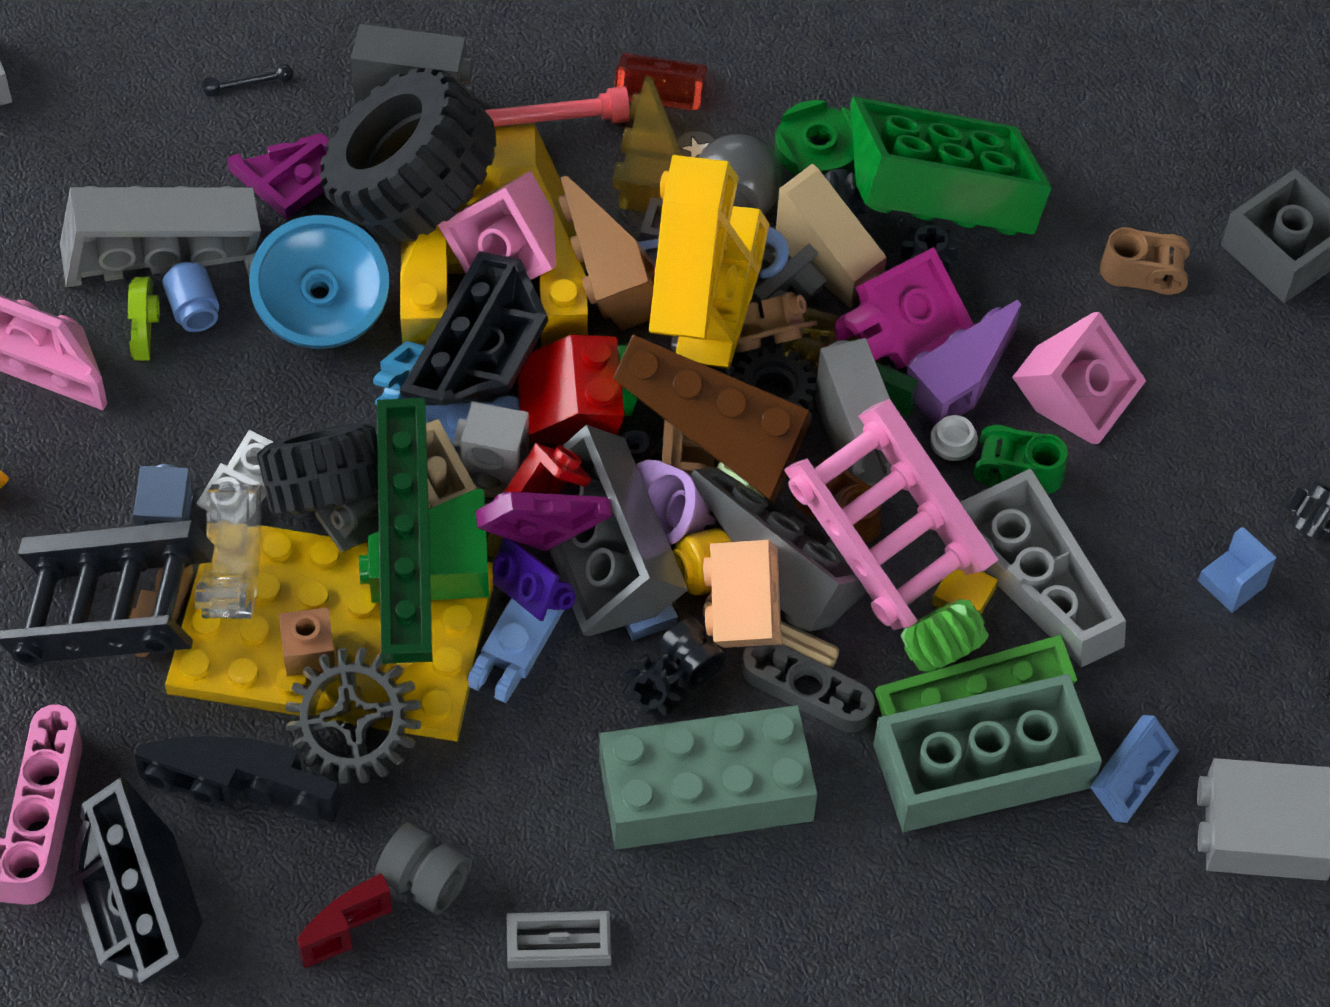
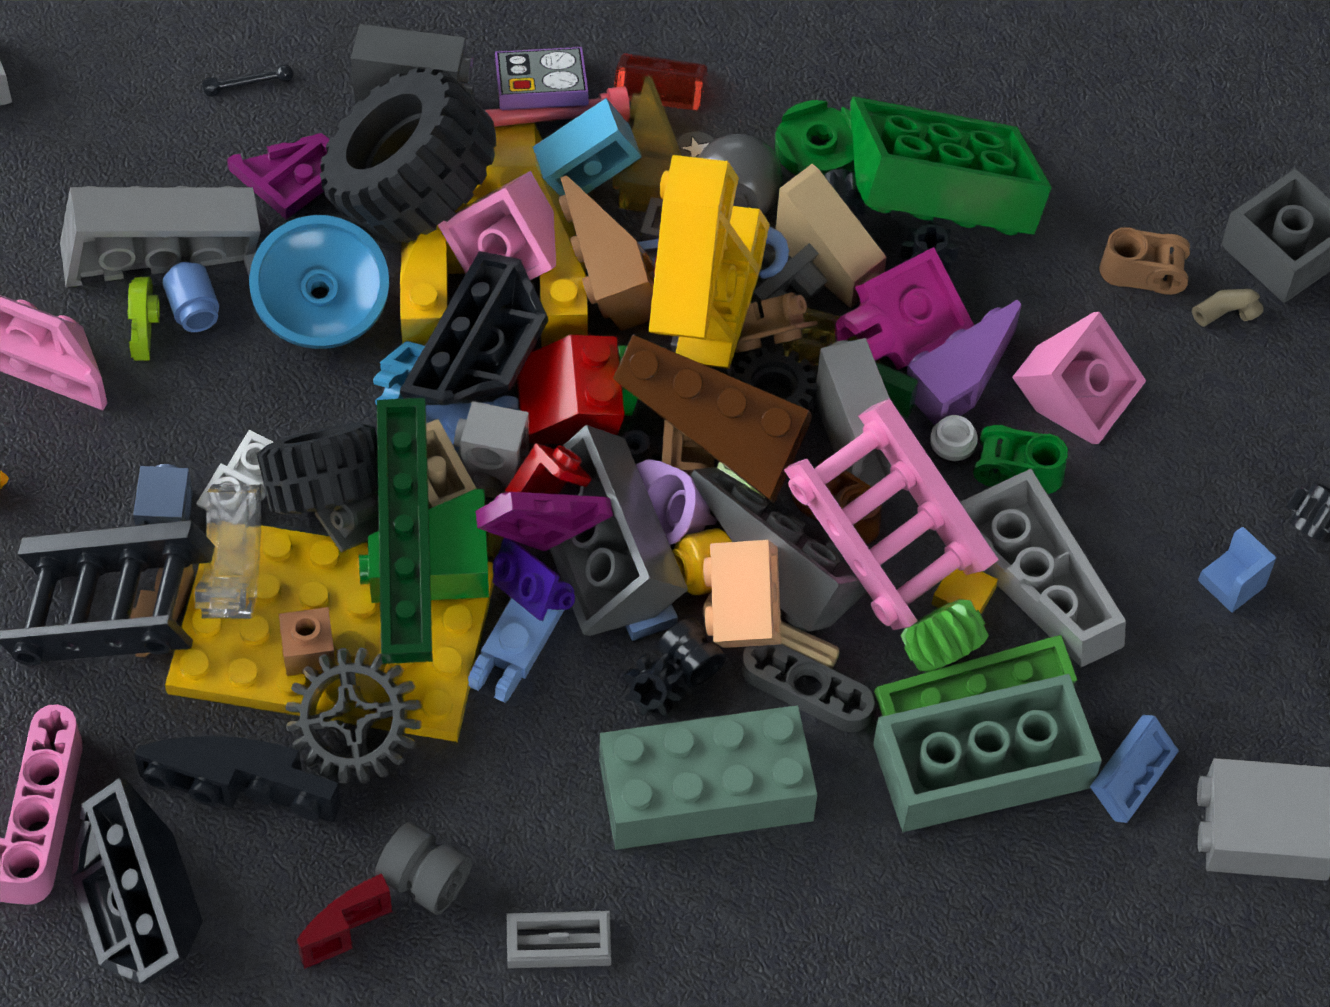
none -> tile [495,47,589,110]
none -> medium azure brick [533,98,642,196]
none -> dark tan arm [1192,289,1264,327]

